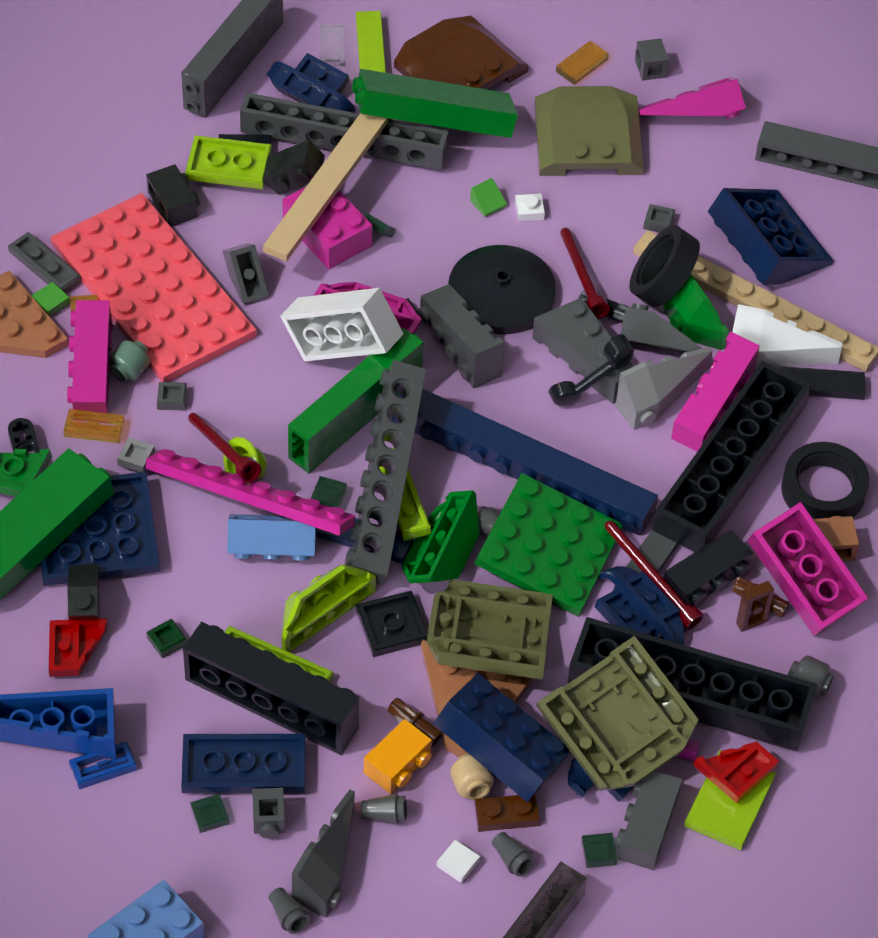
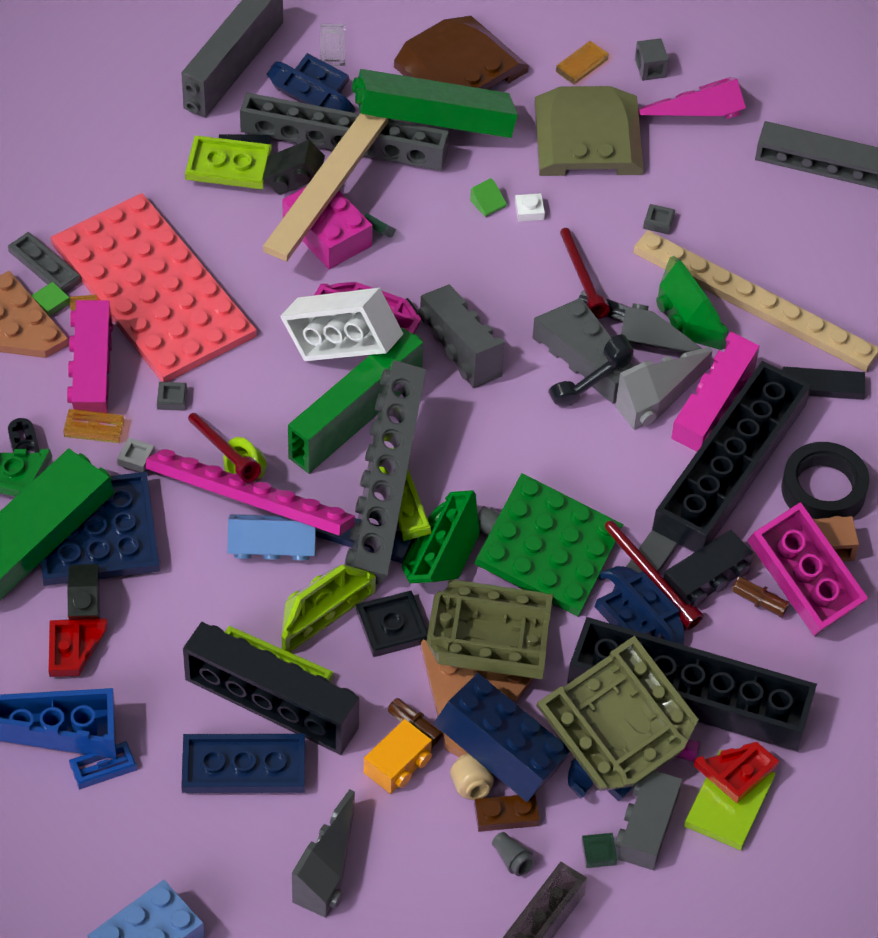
sand green head [109,340,150,382] -> none
pearl dark grey brick [146,164,200,227] -> none
dark green tile [146,618,187,658] -> none
clear green tile [190,794,229,833] -> none
dark grey slope [222,243,269,304] -> none
dark grey brick [252,788,285,839] -> none
dark grey cone [268,887,310,934] -> none
clear green tile [311,476,347,507] -> none
lime tile [356,11,386,73] -> none
dark grey cone [361,793,407,824] -> none
dark blue brick [392,389,658,536] -> none
white tile [436,840,480,883] -> none
black dish [448,245,556,334] -> none
black tyre [629,225,700,307] -> none
dark blue slope [707,188,834,284] -> none
white wedge [733,304,843,369] -> none
reddish brown plate [736,581,774,632] -> none
dark grey head [788,655,834,699] -> none

